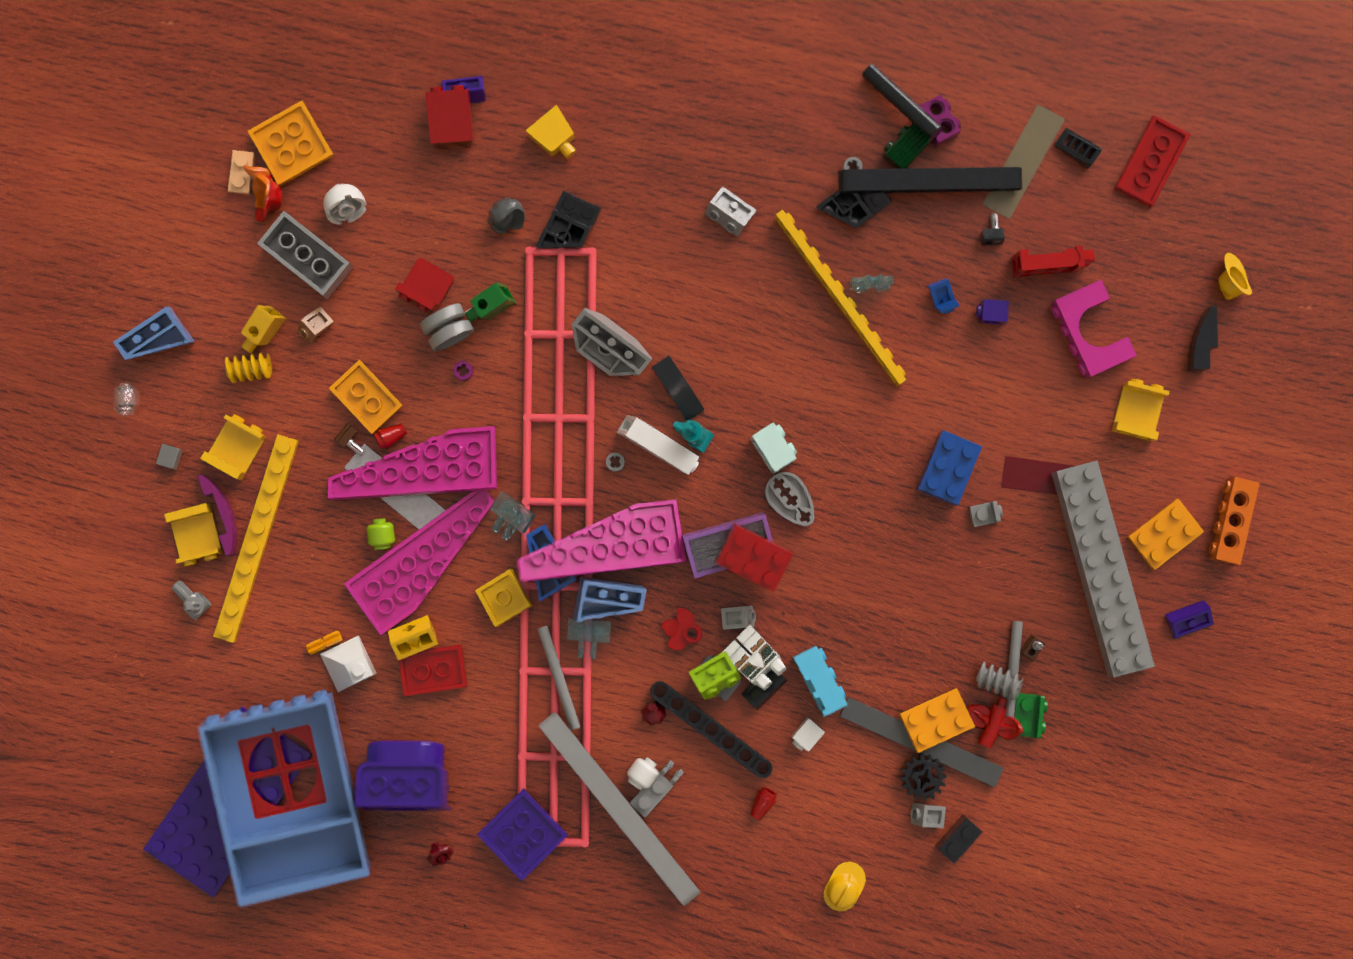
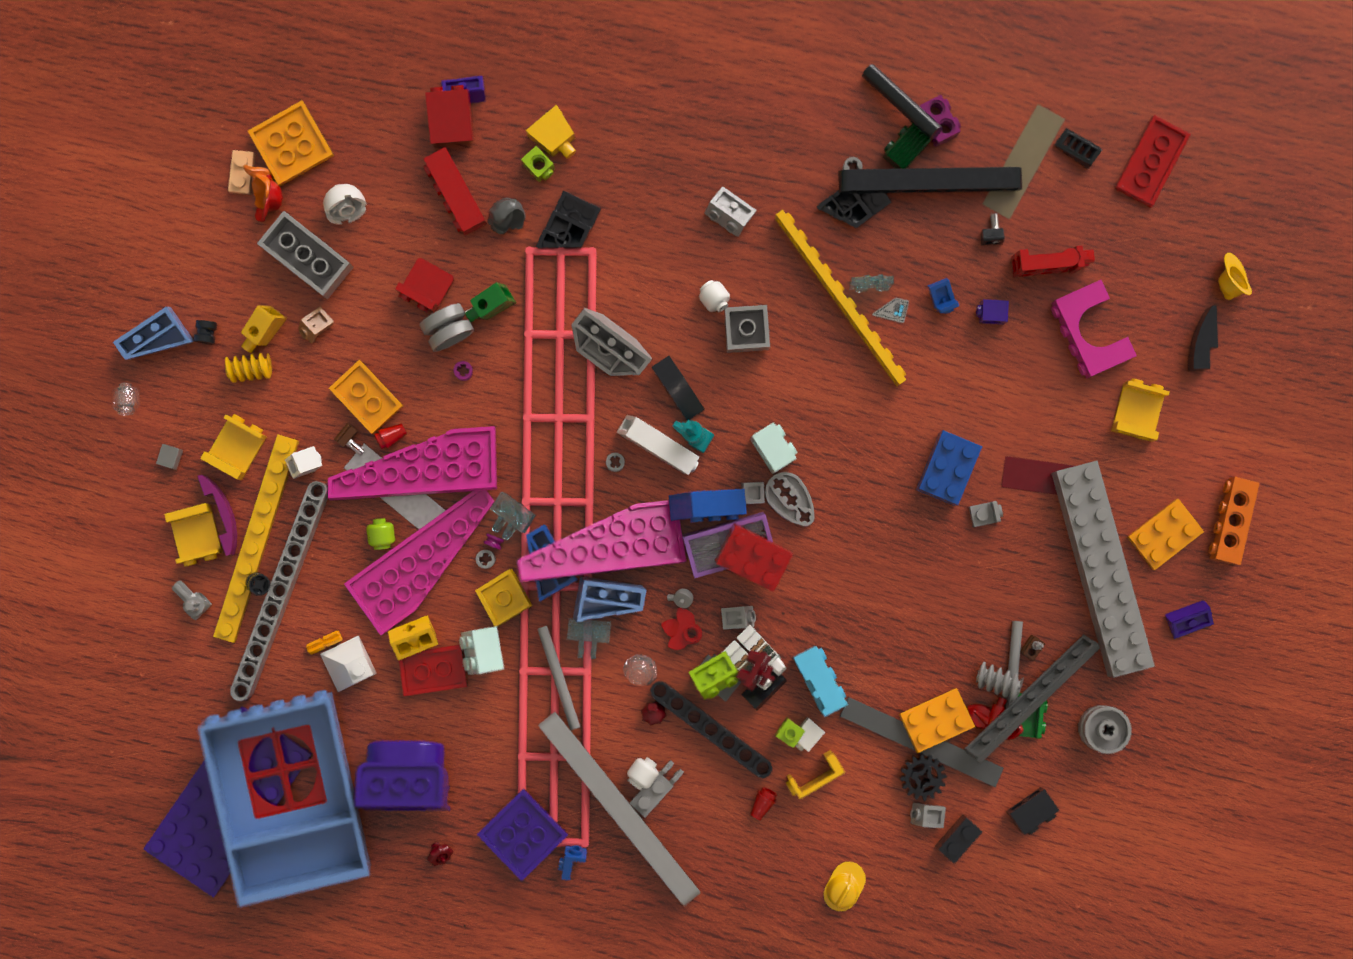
none -> black wheel [193,320,218,344]
none -> light grey beam [230,481,328,701]
none -> black wheel [246,572,270,595]
none -> white brick [285,446,322,479]
none -> red brick [423,147,487,236]
none -> light aqua brick [459,626,504,675]
none -> light grey bush [476,550,496,569]
none -> magenta bush [483,533,504,550]
none -> lime brick [521,146,554,182]
none -> blue bracket [558,845,587,880]
none -> clear hair [623,654,657,686]
none -> light grey piece [667,589,694,608]
none -> blue wedge [669,489,747,523]
none -> white head [699,280,730,312]
none -> light grey brick [724,305,770,353]
none -> dark red hips [736,650,775,691]
none -> light grey plate [741,482,765,504]
none -> lime bracket [775,717,805,748]
none -> yellow panel [786,750,845,799]
none -> light grey sticker [873,298,909,323]
none -> dark grey tile [964,635,1100,763]
none -> black brick [1006,787,1060,835]
none -> light grey wheel [1078,705,1131,754]

